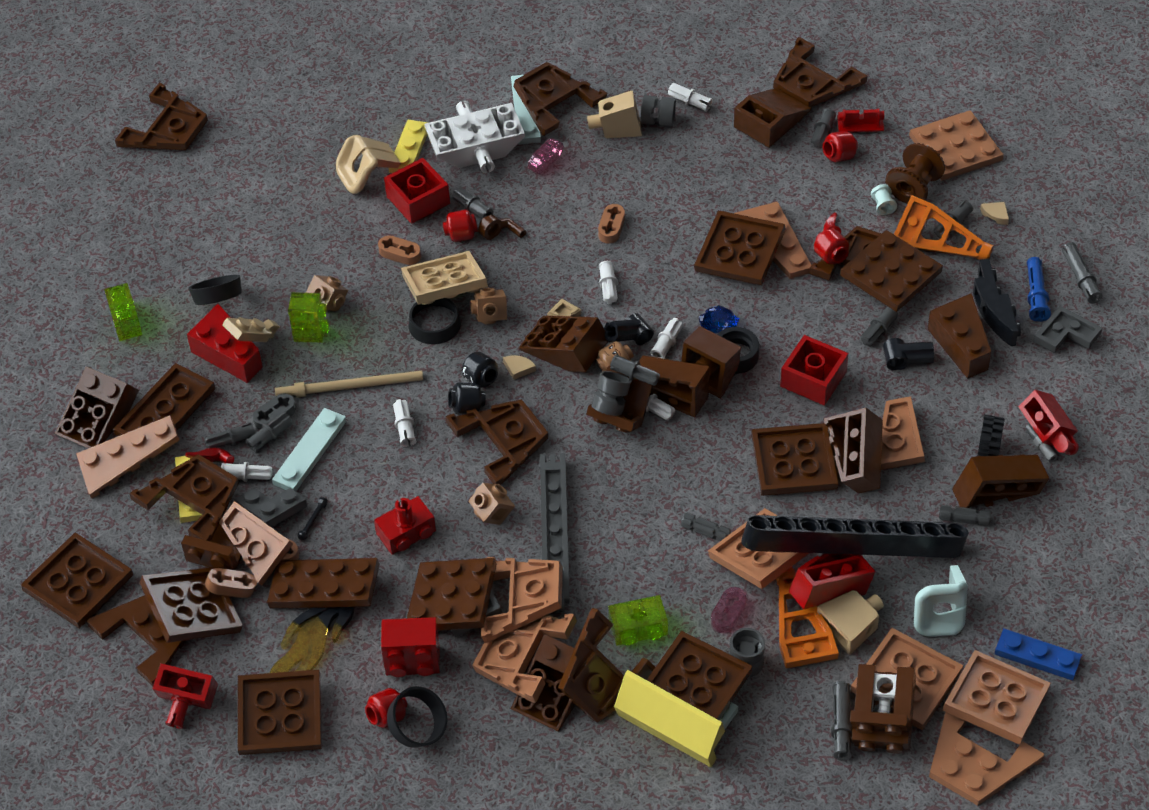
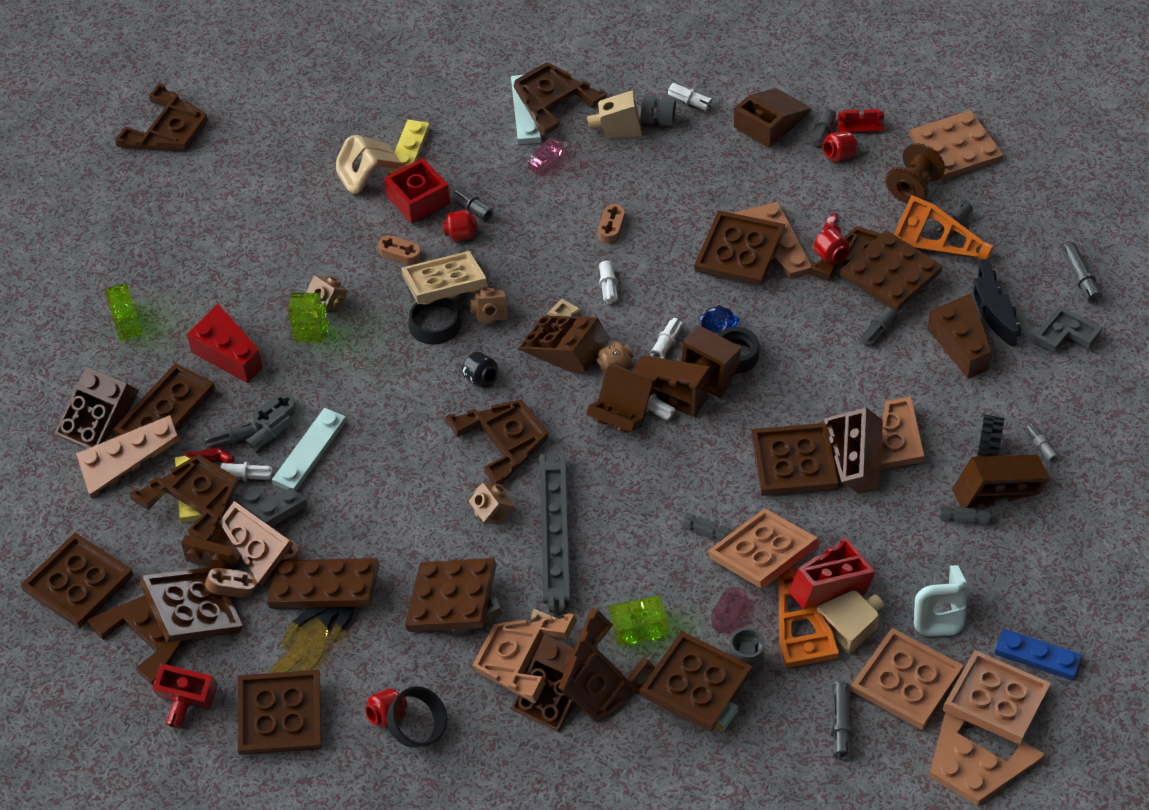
black tyre [188,274,242,305] -> none
tan hinge [222,317,280,342] -> none
tan bar [275,371,423,398] -> none
black hinge [297,497,328,540] -> none
red brick [374,496,436,555] -> none
red brick [381,617,440,677] -> none
white axle [393,399,416,447] -> none
white slope [425,101,525,173] -> none
black head [448,382,486,415] -> none
reddish brown plate [478,215,526,240] -> none
nougat wing [481,557,563,643] -> none
tan tile [503,355,536,380] -> none
dark grey wheel [591,371,632,416] -> none
black piece [604,313,654,346] -> none
dark grey axle [610,355,660,386] -> none
light yellow slope [614,670,725,767] -> none
black beam [741,515,969,558] -> none
reddish brown wing [773,37,867,107] -> none
red brick [780,335,849,406] -> none
reddish brown brick [850,664,916,754] -> none
light aqua bush [871,184,897,215] -> none
black piece [883,338,934,370] -> none
tan tile [980,202,1009,225] -> none
red brick [1018,390,1079,455] -> none
blue pin [1027,257,1051,322] -> none

